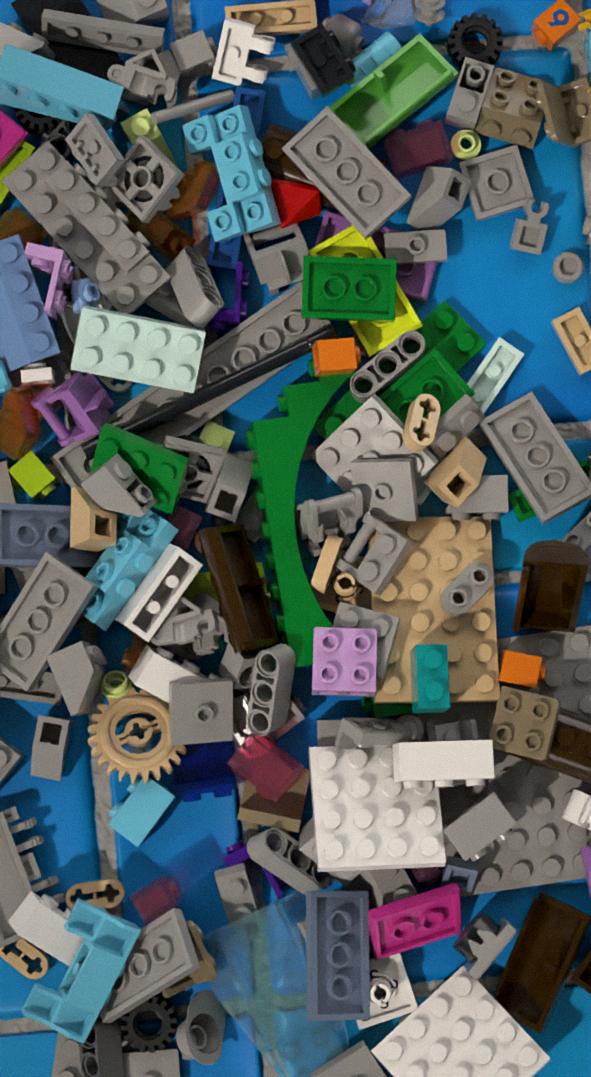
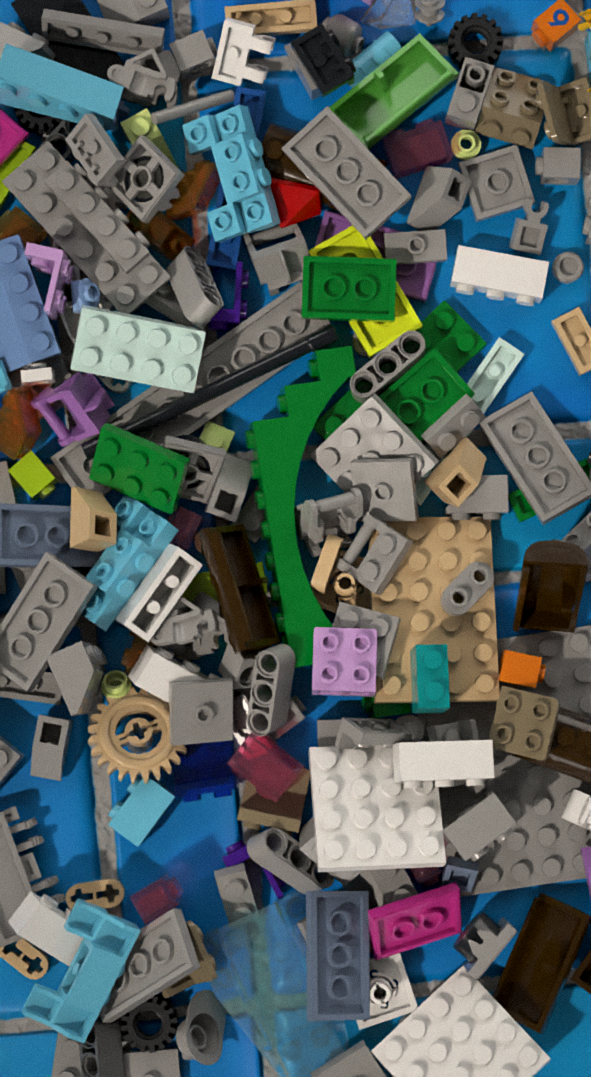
light grey slope [80,453,158,517] -> none
orange brick [312,337,361,376] -> none
tan beam [402,394,440,452] -> none
none -> white brick [450,245,549,306]
none -> light grey brick [535,147,581,185]

